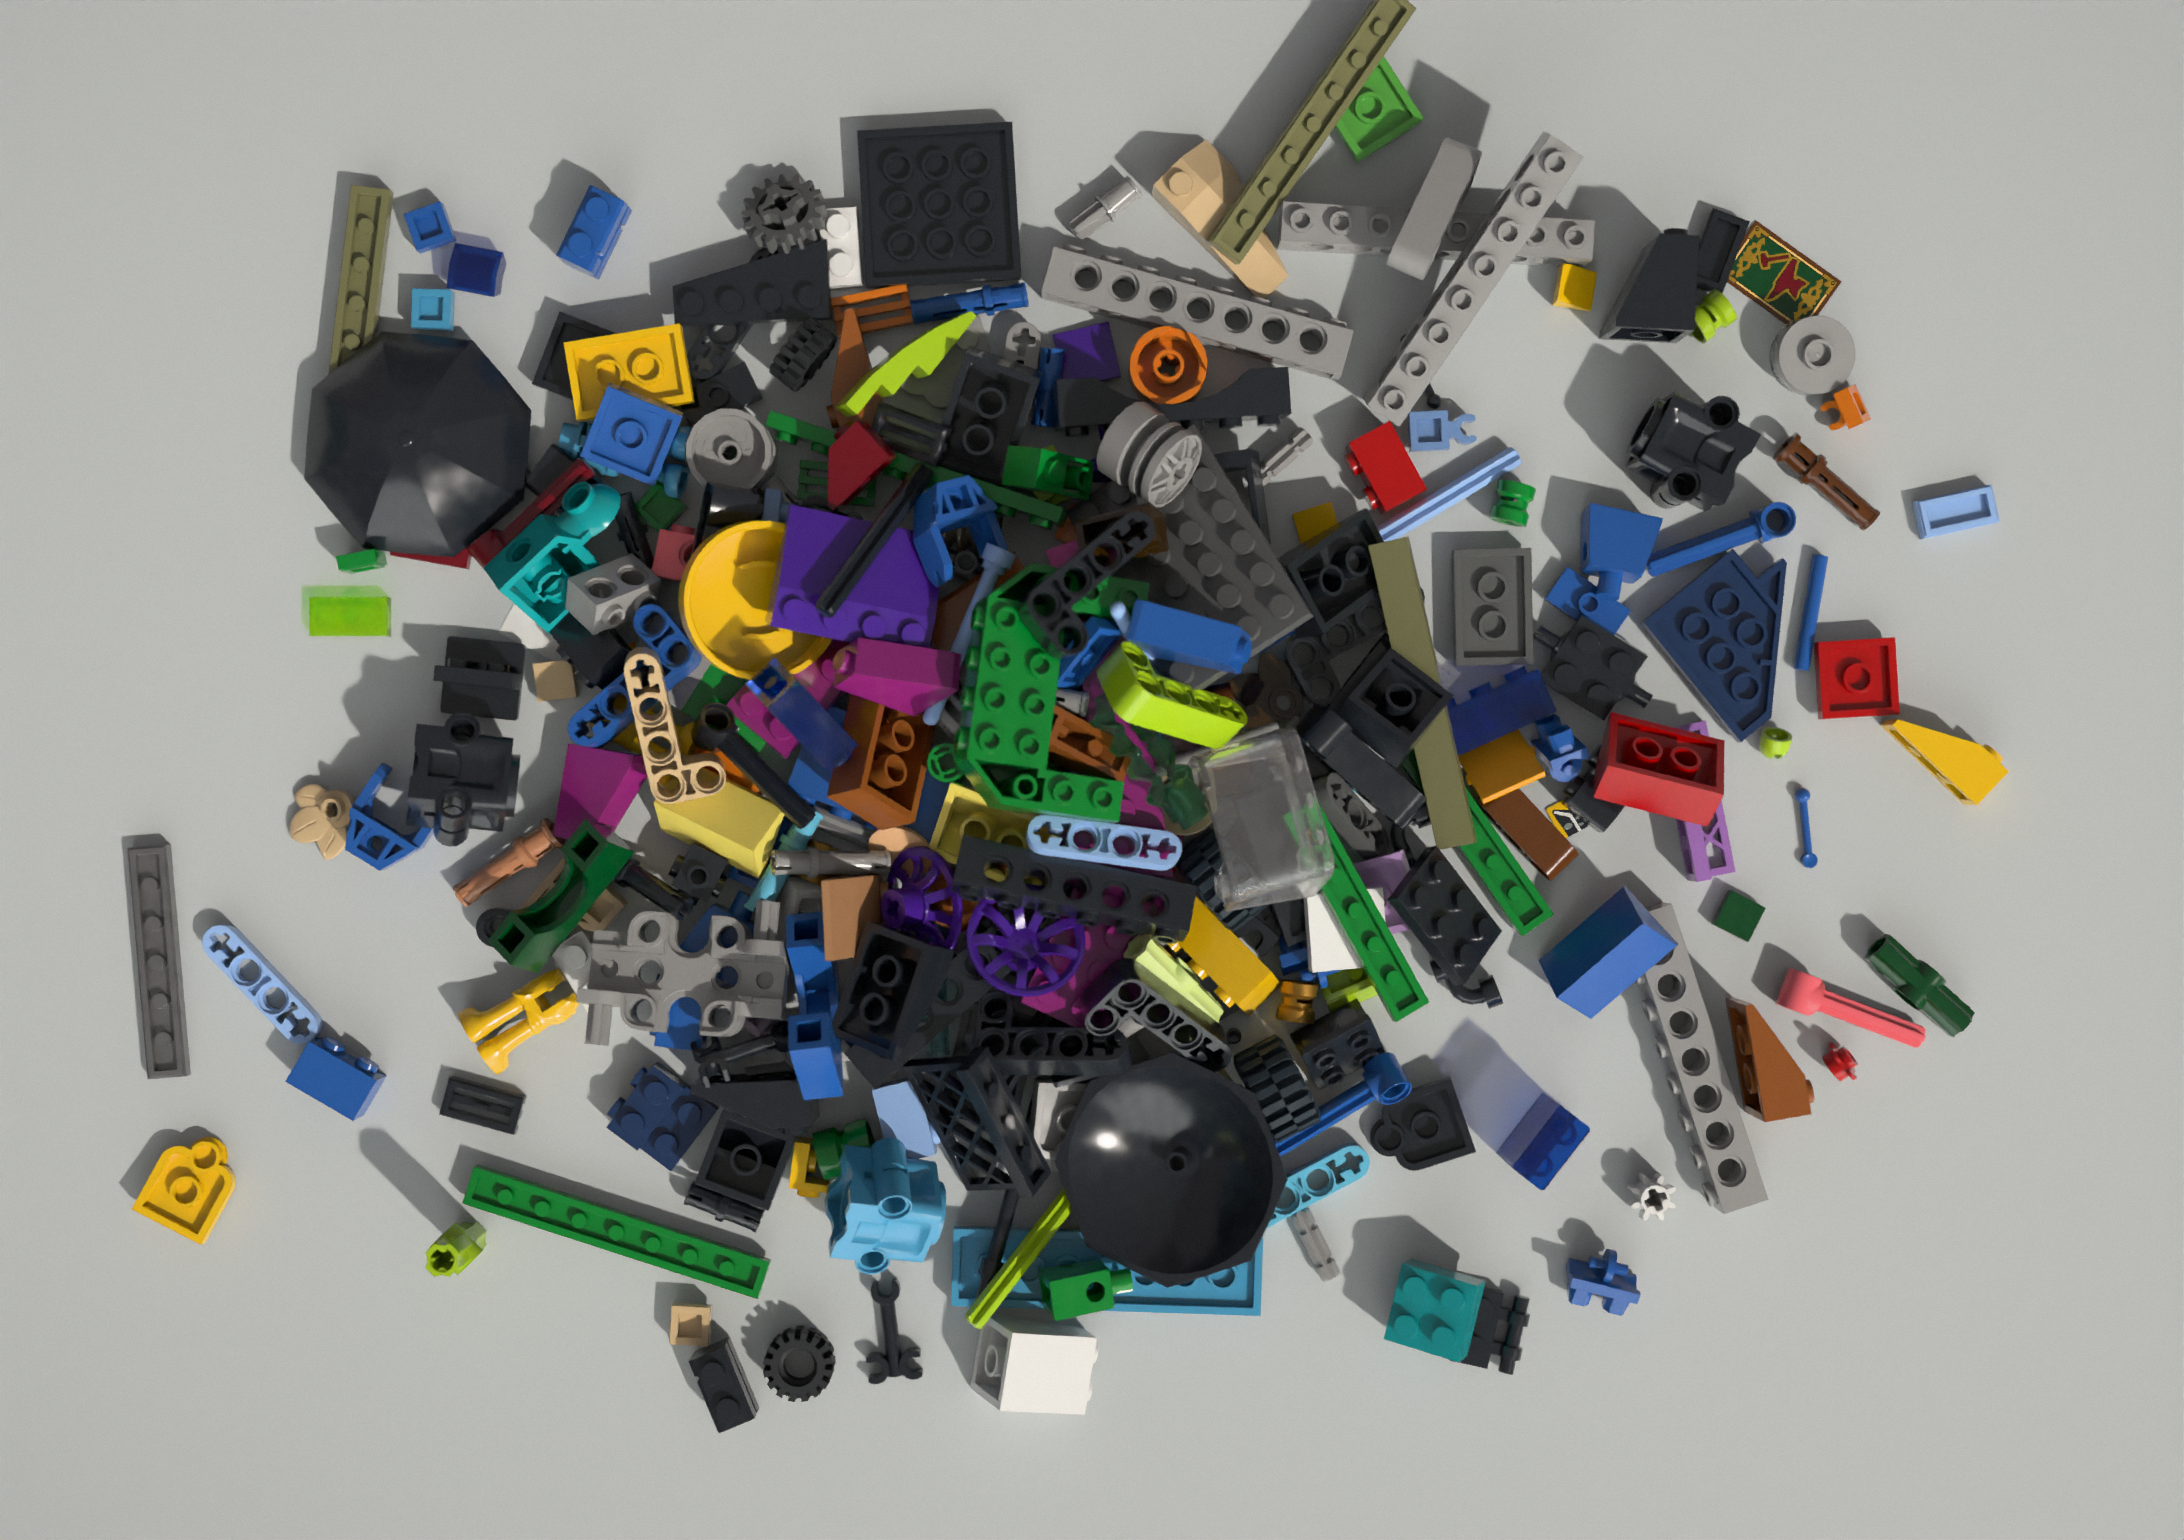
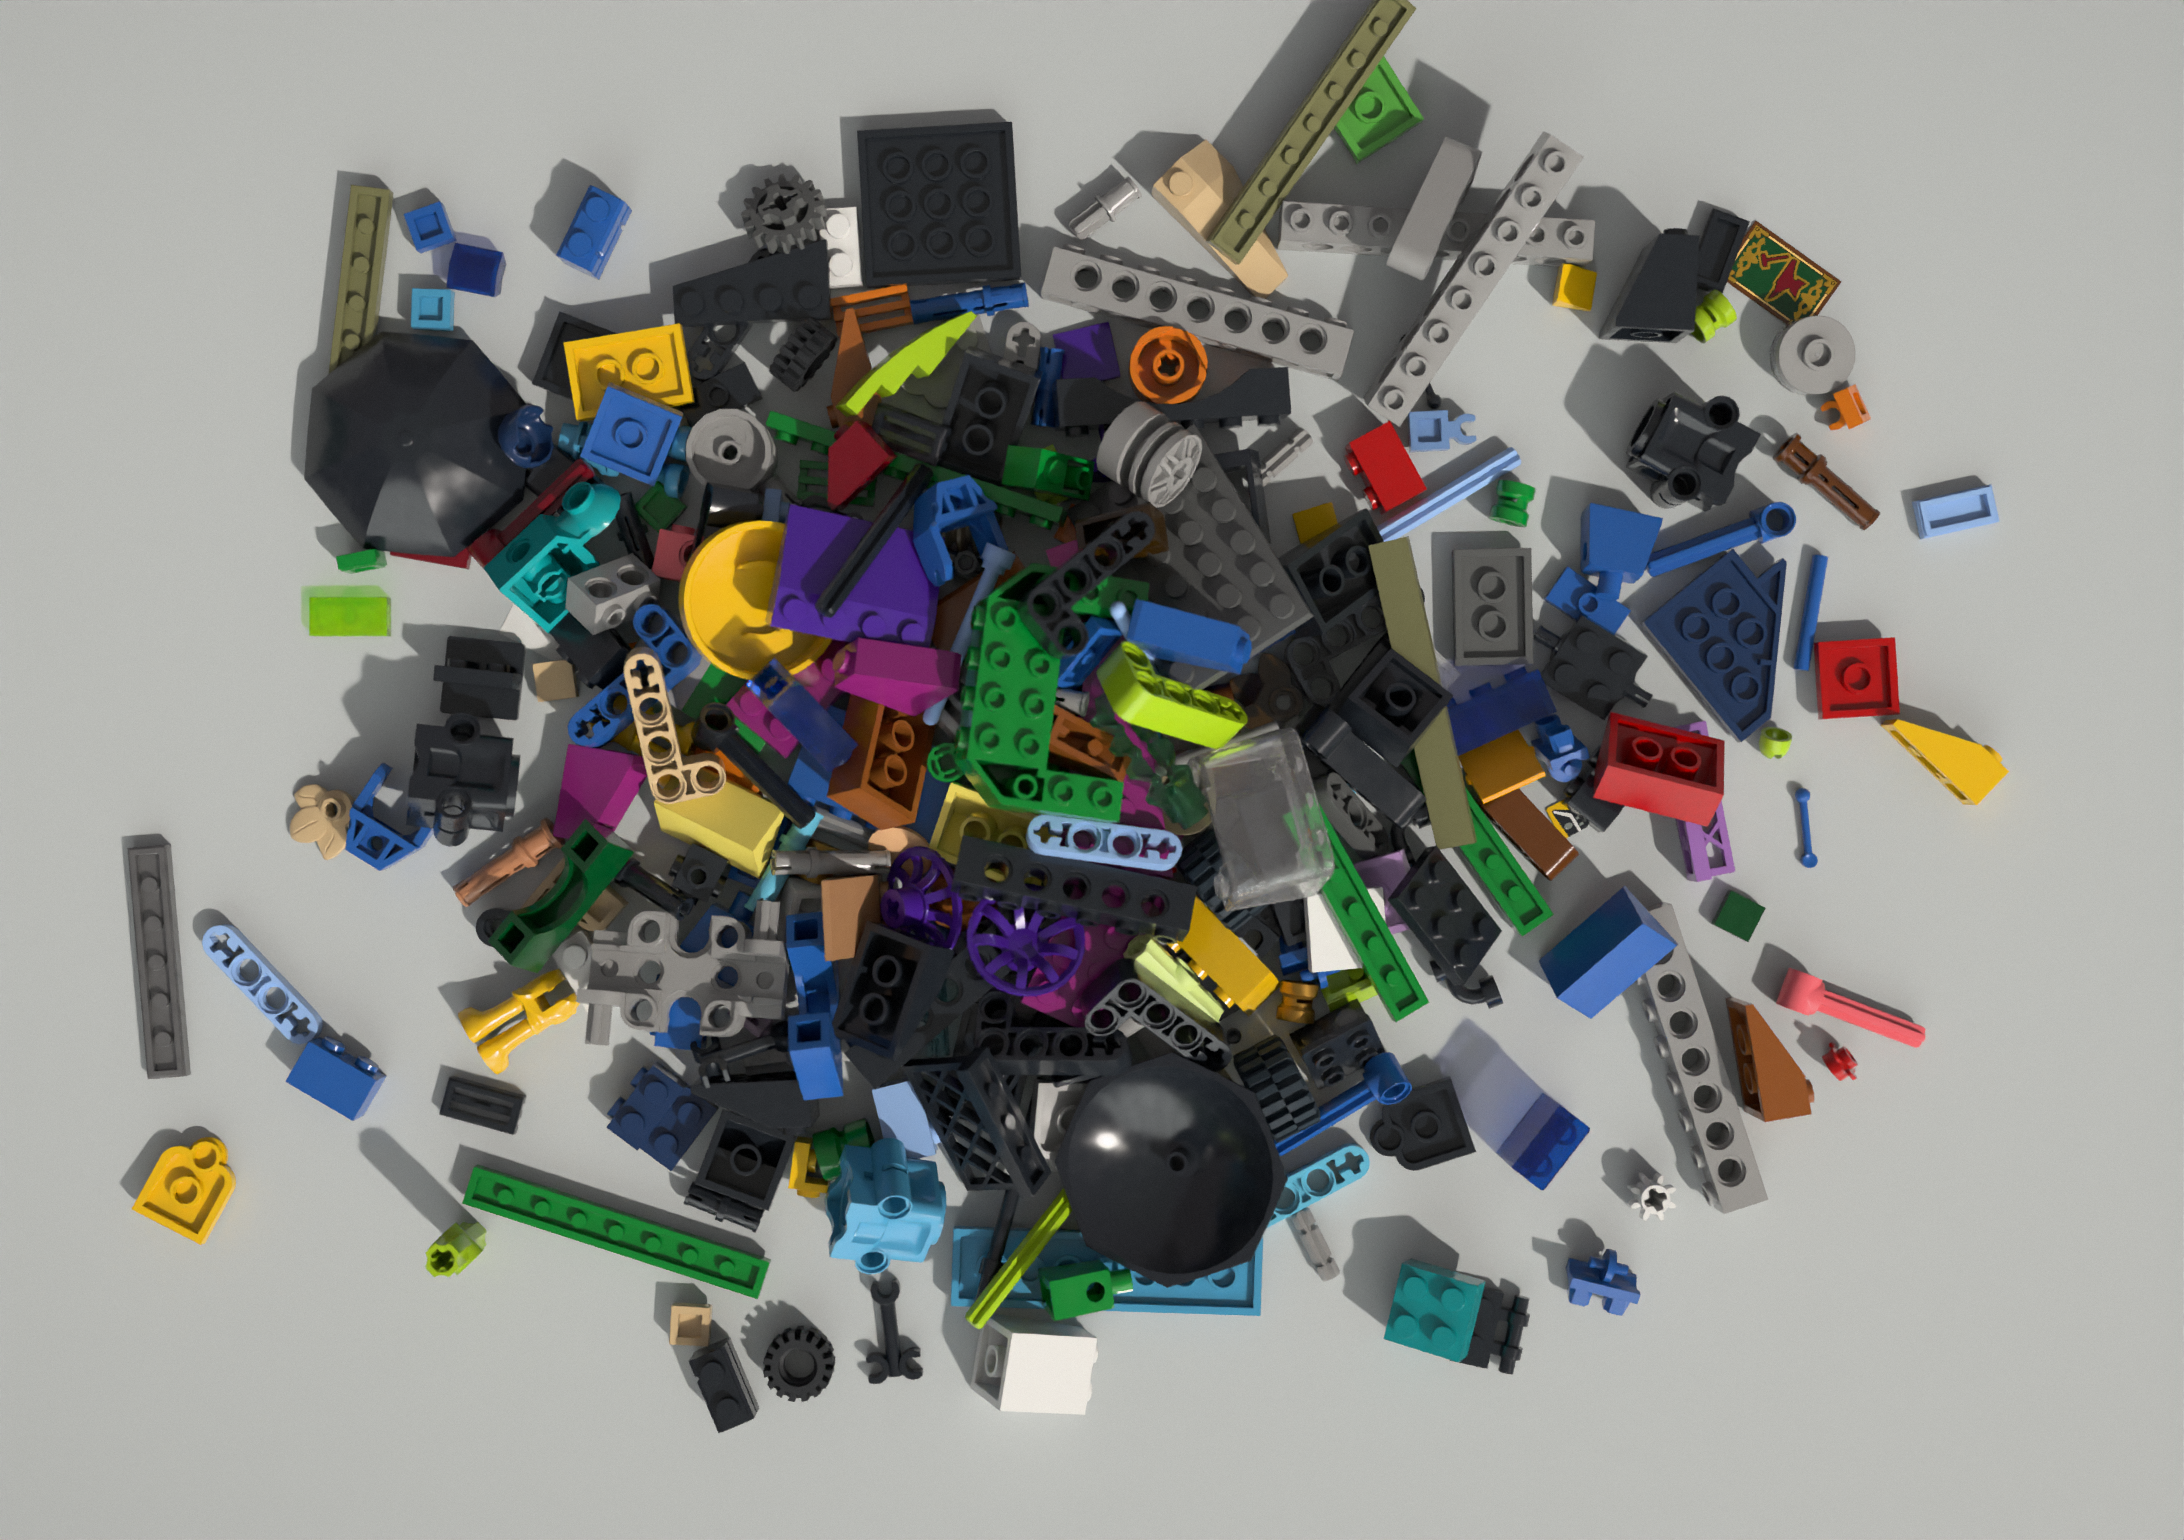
dark green piece [1864,934,1975,1037] -> none
none -> dark blue hair [498,404,554,468]

